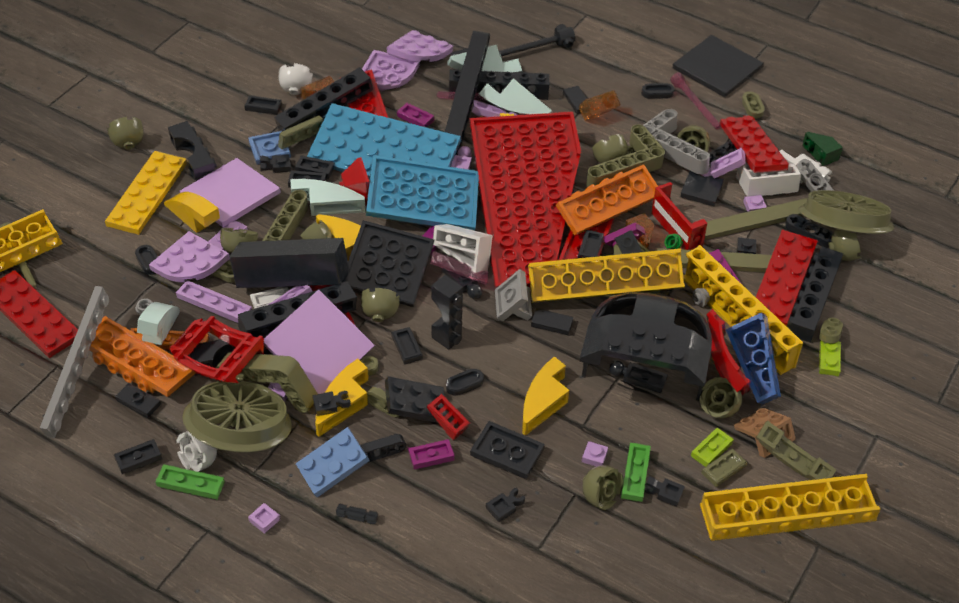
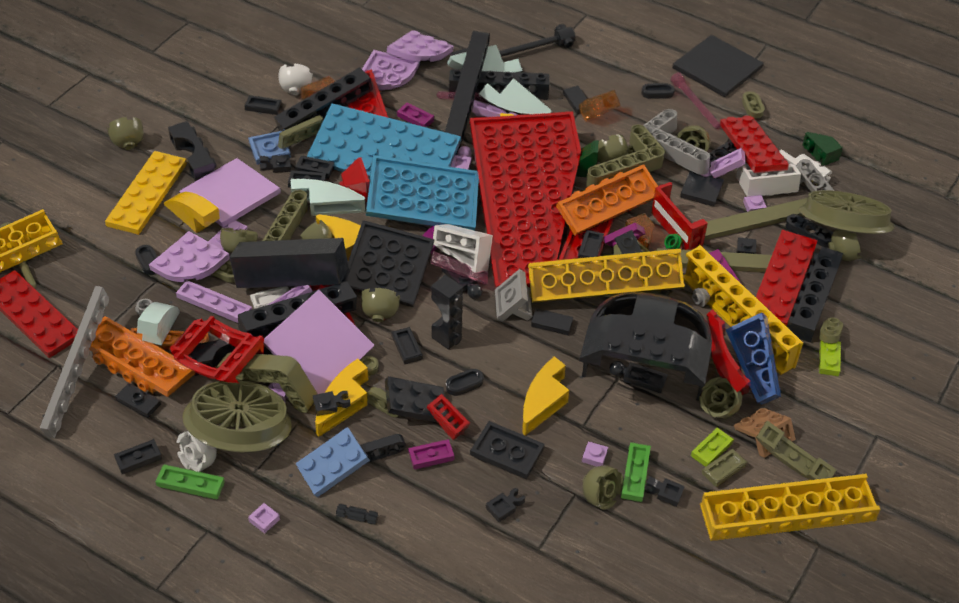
none -> dark green slope [576,140,599,178]

